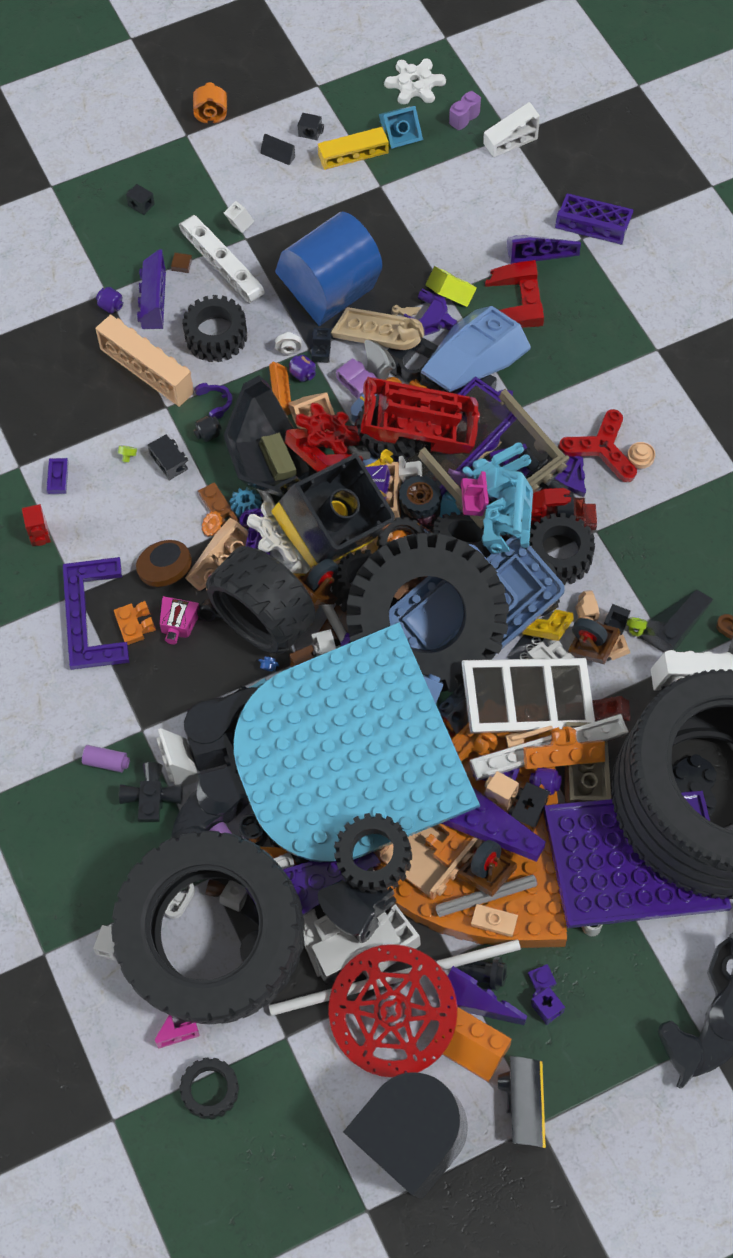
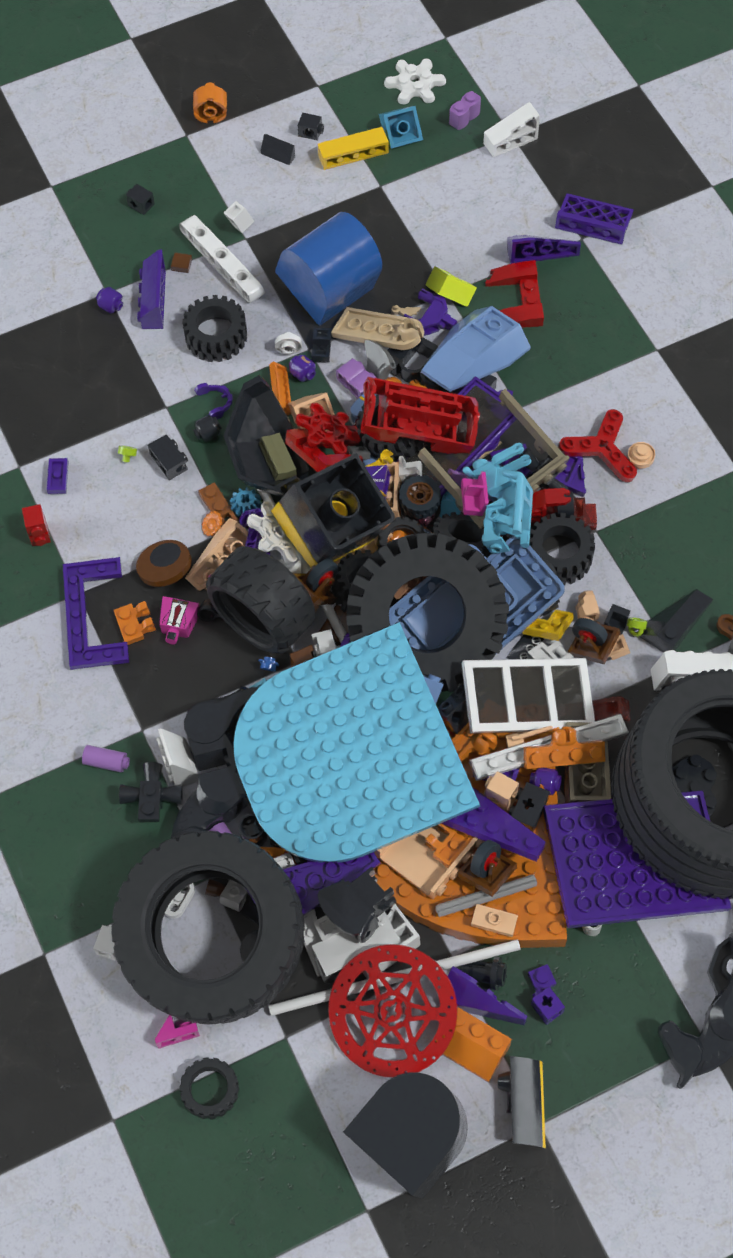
light nougat brick [95,314,194,407] -> none
black tyre [334,813,412,894] -> none

